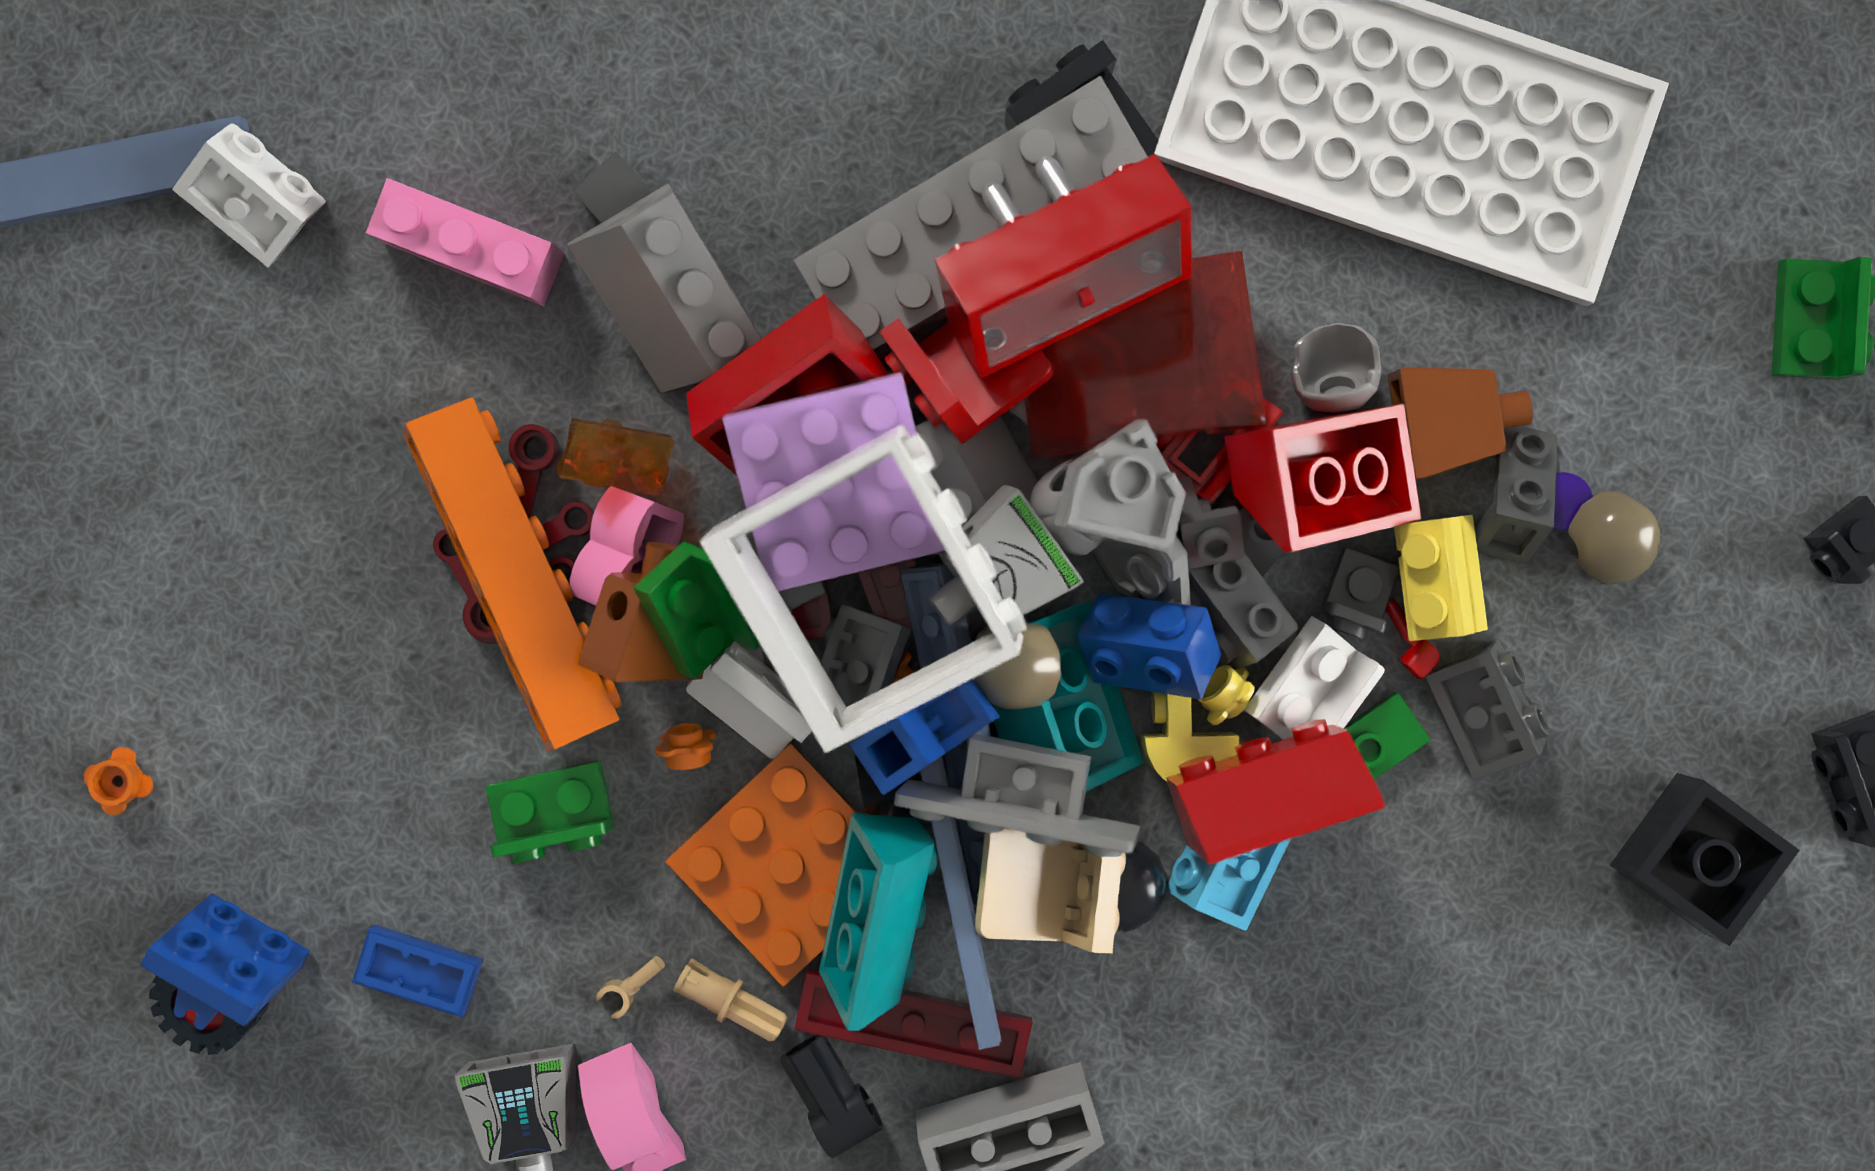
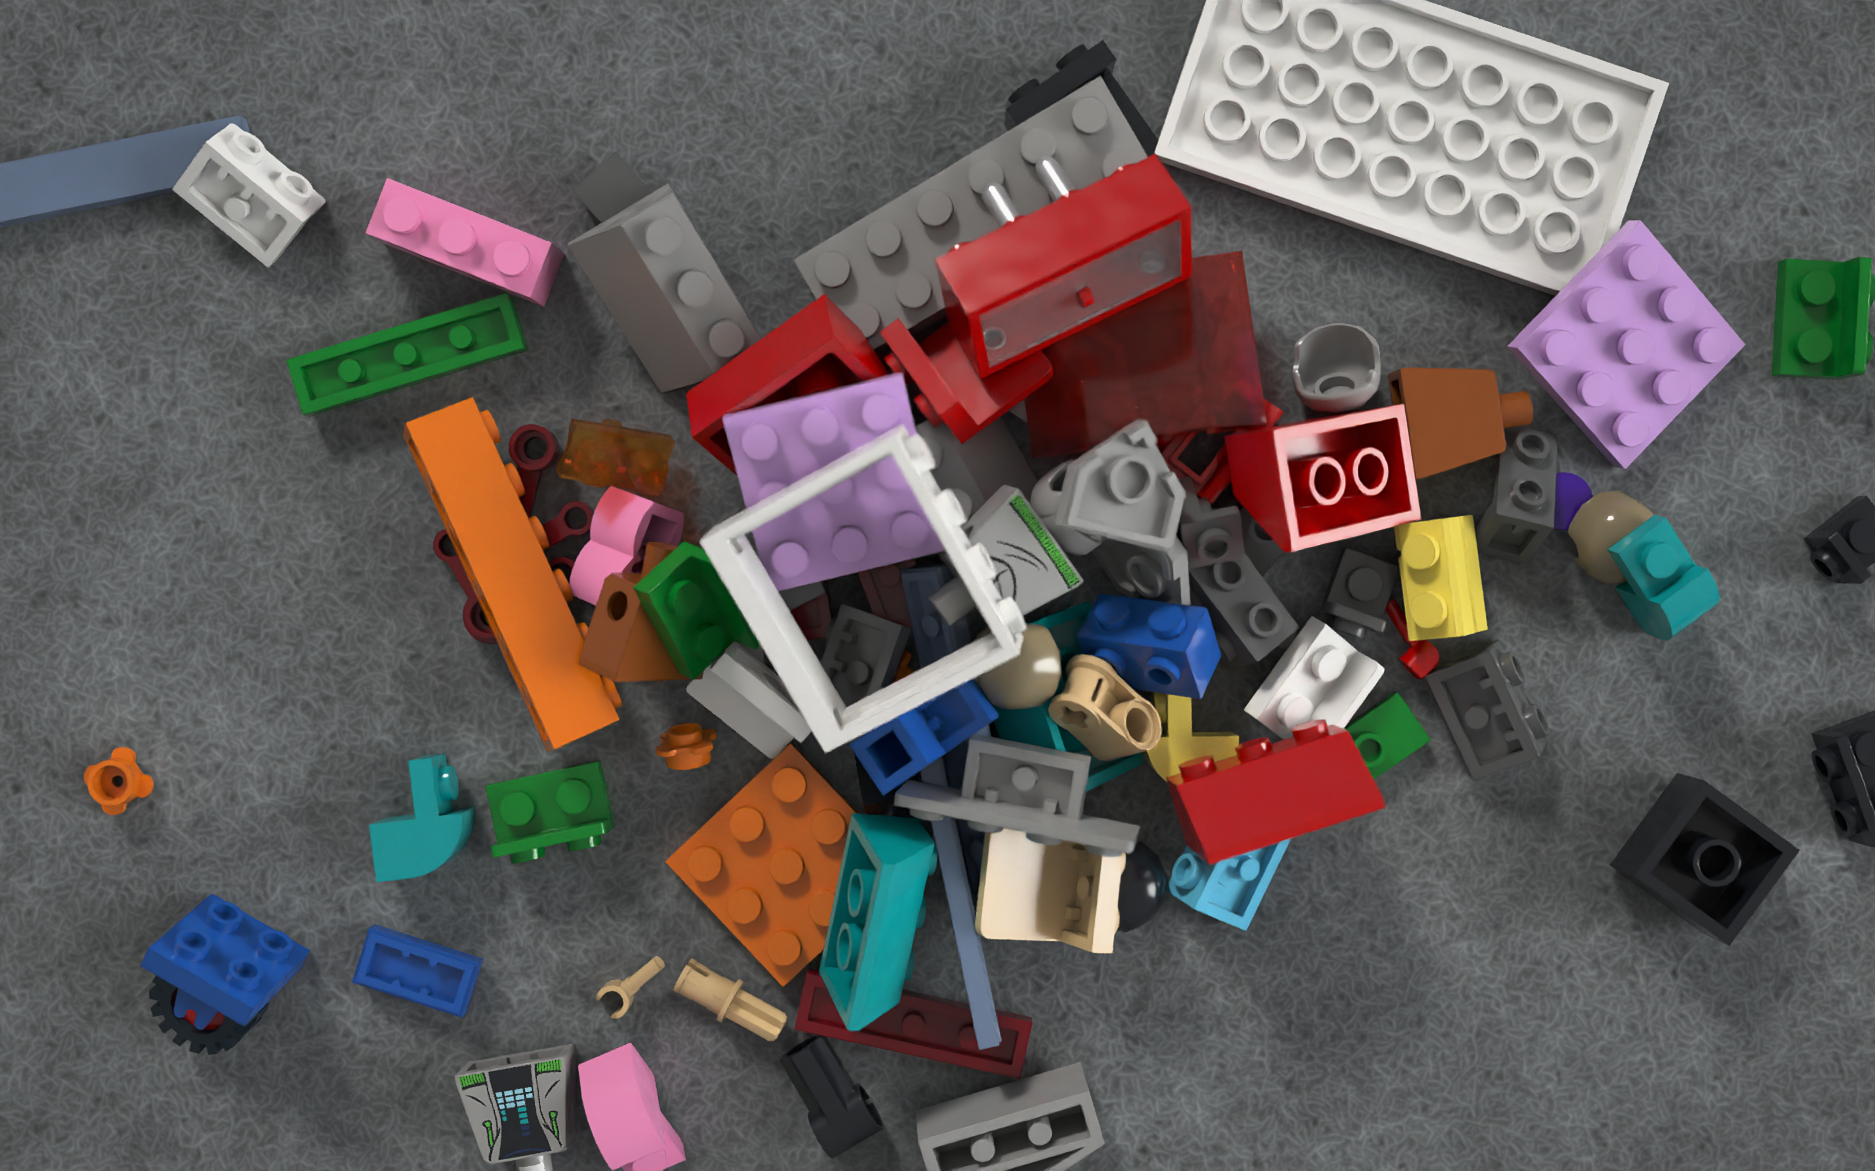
light yellow plate [1198,665,1255,725] -> none
none -> green plate [286,293,529,417]
none -> teal brick [369,753,475,883]
none -> tan piece [1048,654,1162,761]
none -> lavender plate [1507,220,1746,469]
none -> teal brick [1607,515,1720,641]

